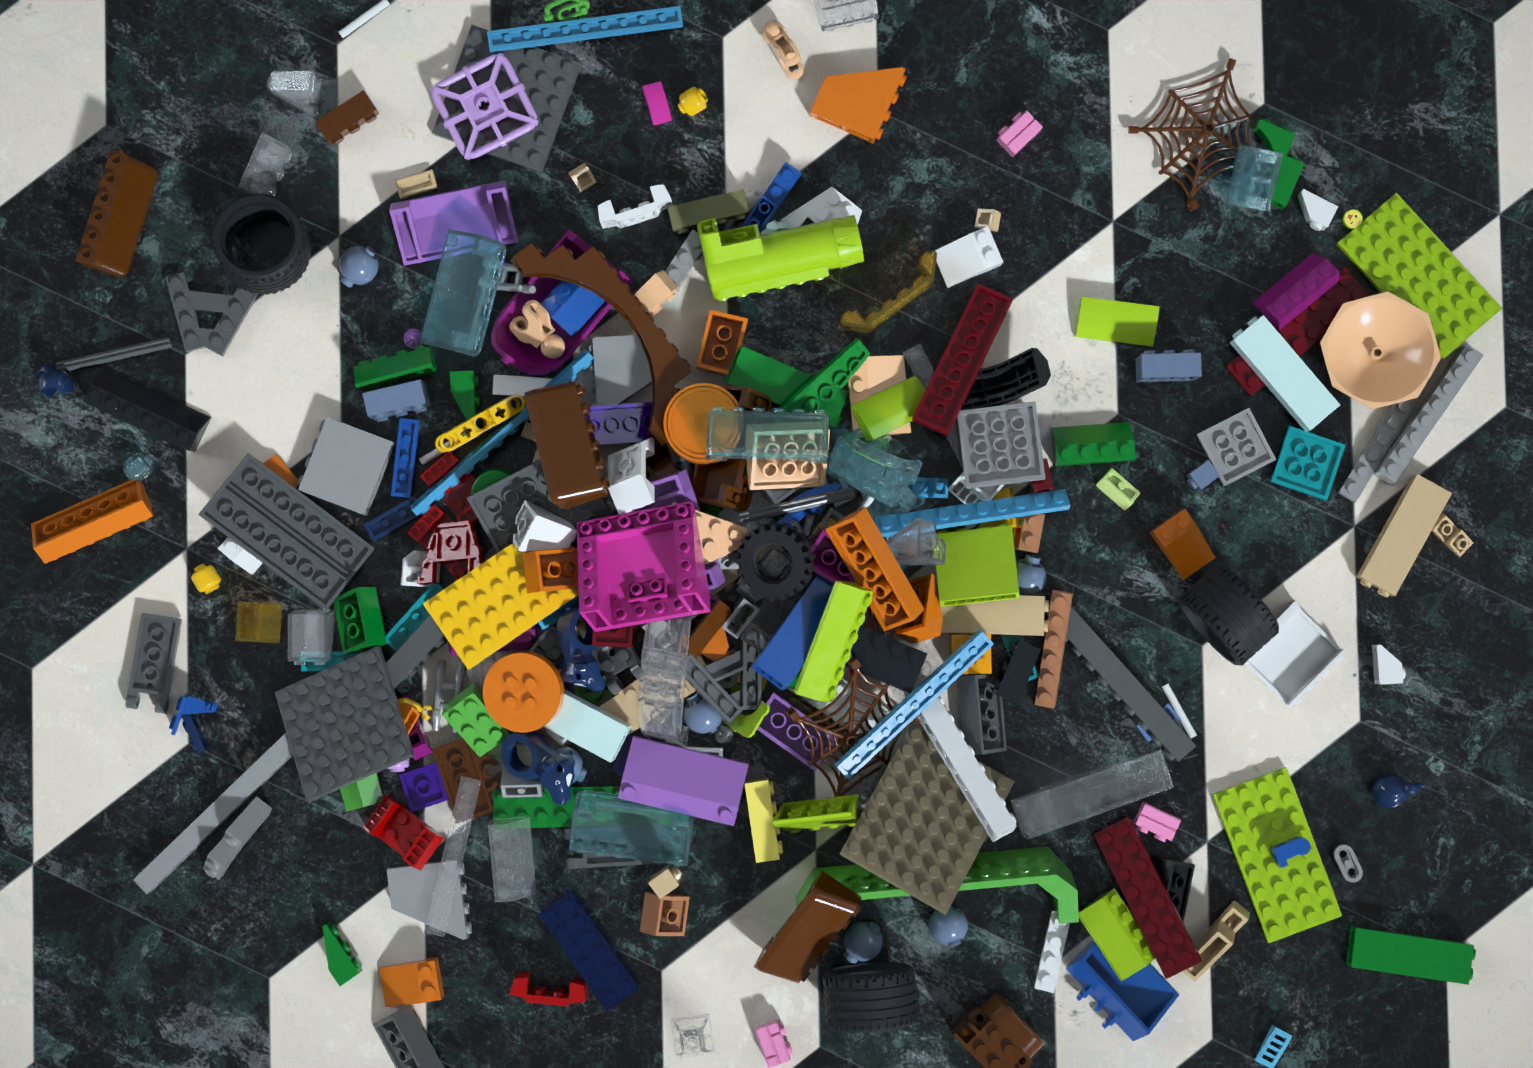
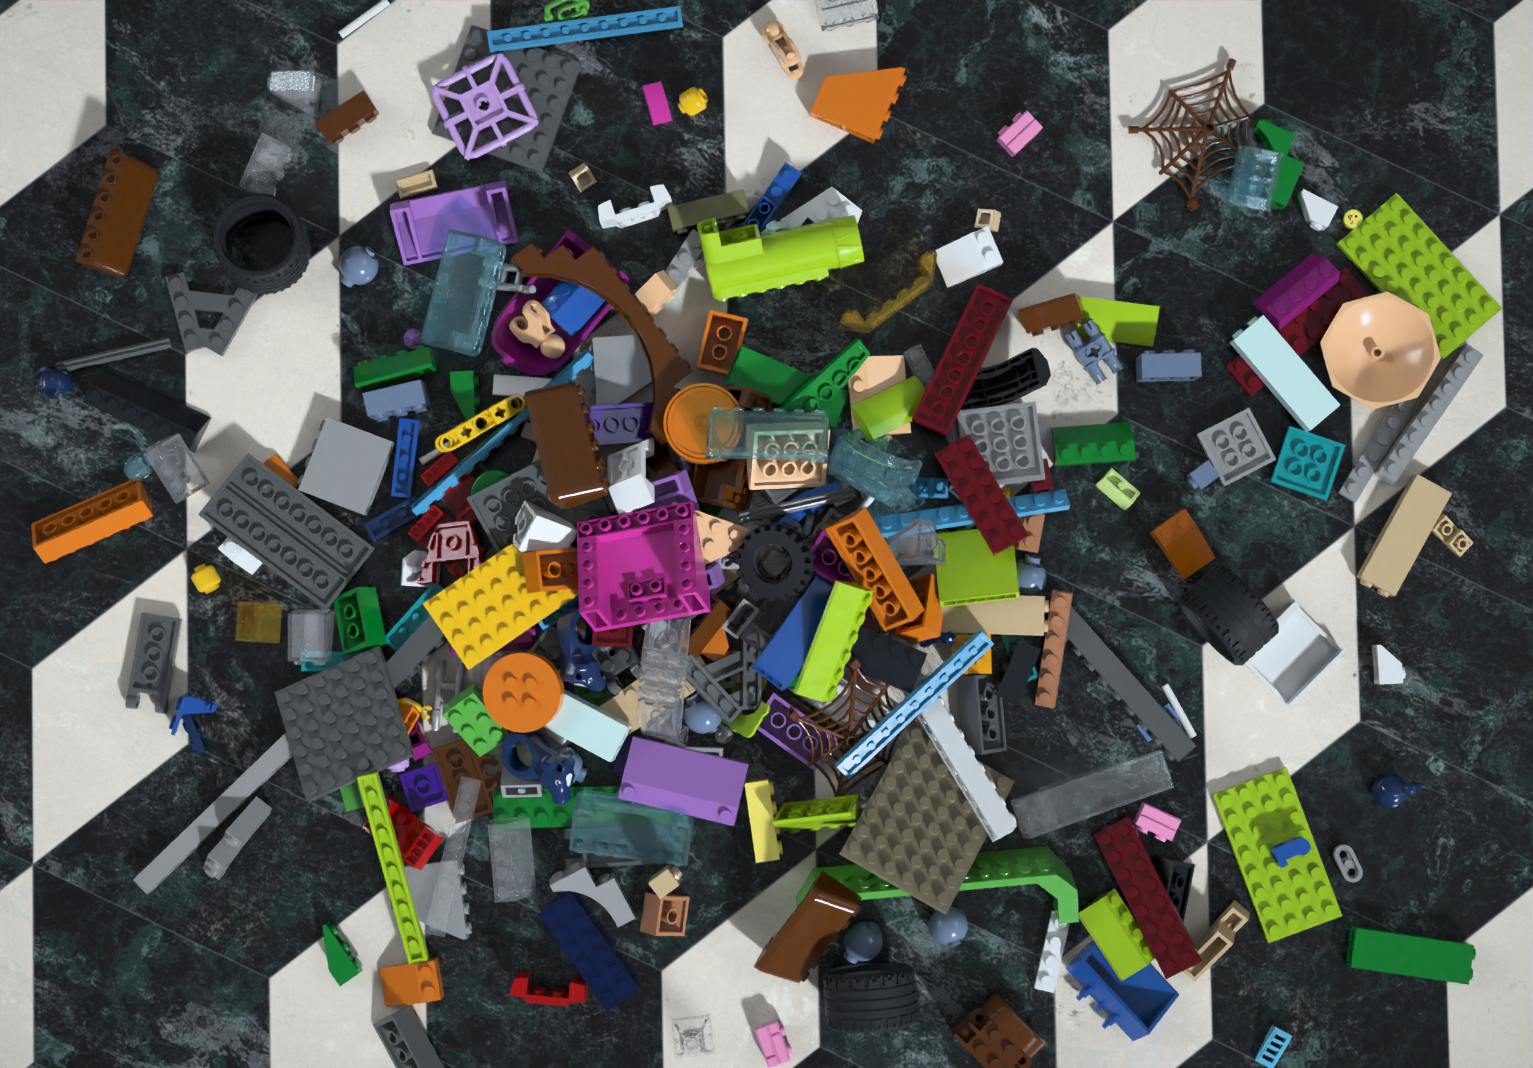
none -> clear slope [142,433,210,504]
none -> lime plate [357,771,430,964]
none -> light grey arch [549,861,636,927]
none -> blue arm [917,631,956,648]
none -> dark red plate [934,434,1029,556]
none -> reddish brown slope [1018,293,1086,337]
none -> sand blue pin [1065,318,1124,385]

